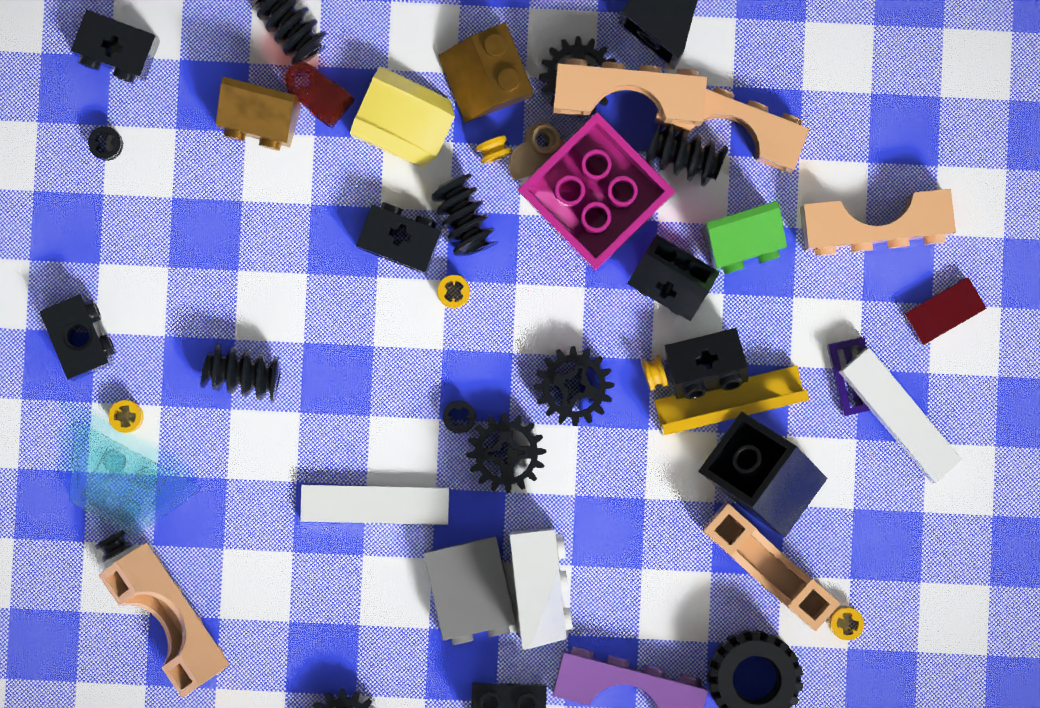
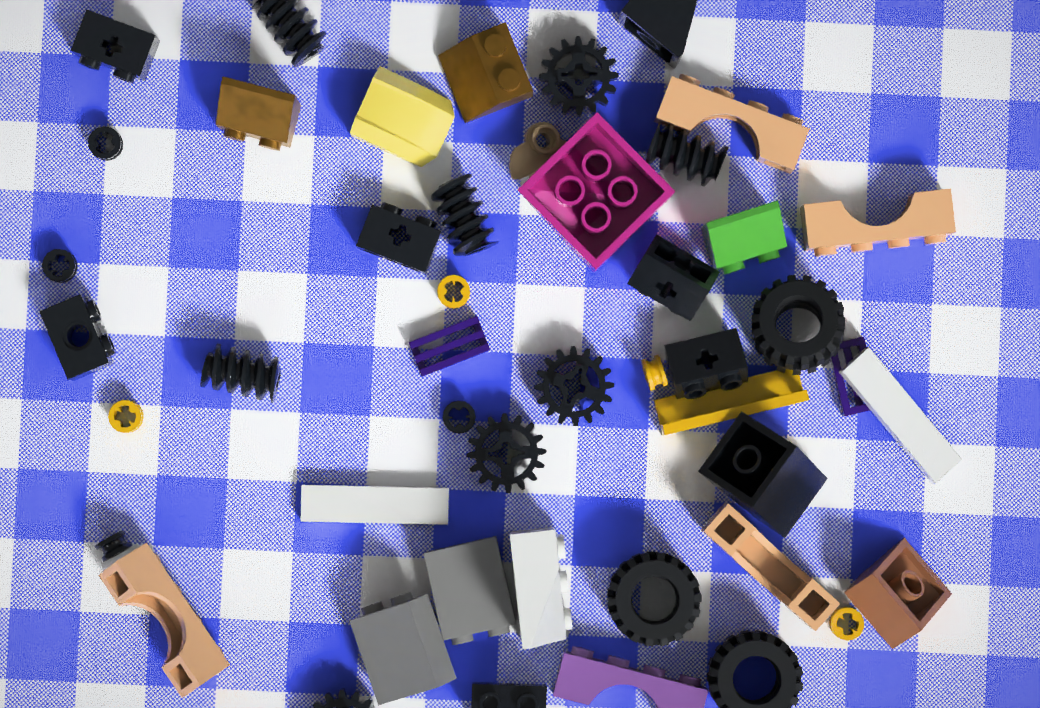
clear light blue wing [69,420,201,536] -> none
clear red piece [285,62,355,129] -> none
yellow bush [475,135,512,165] -> none
light nougat arch [553,58,707,126] -> none
dark red tile [903,277,987,346] -> none
none -> black bush [42,249,78,283]
none -> light grey brick [349,592,457,706]
none -> dark purple tile [408,316,491,377]
none -> black tyre [607,551,702,647]
none -> black tyre [752,275,845,375]
none -> nougat slope [844,537,952,649]

